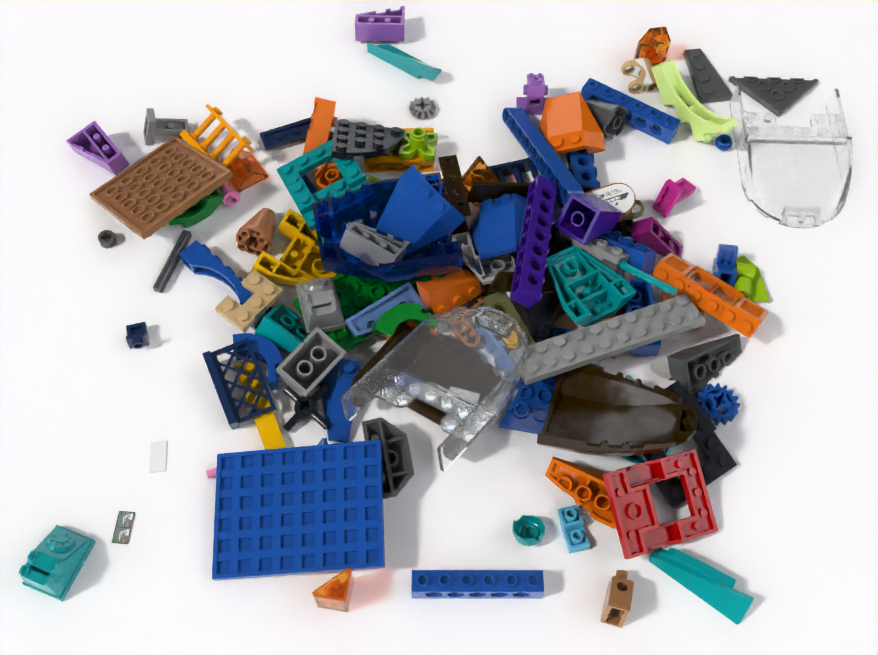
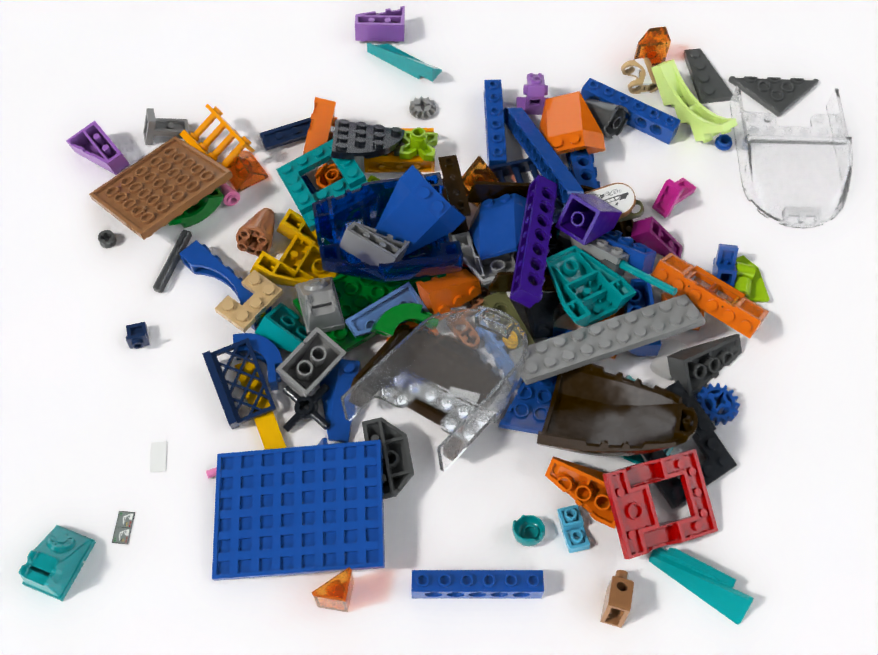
none -> blue brick [483,79,507,166]

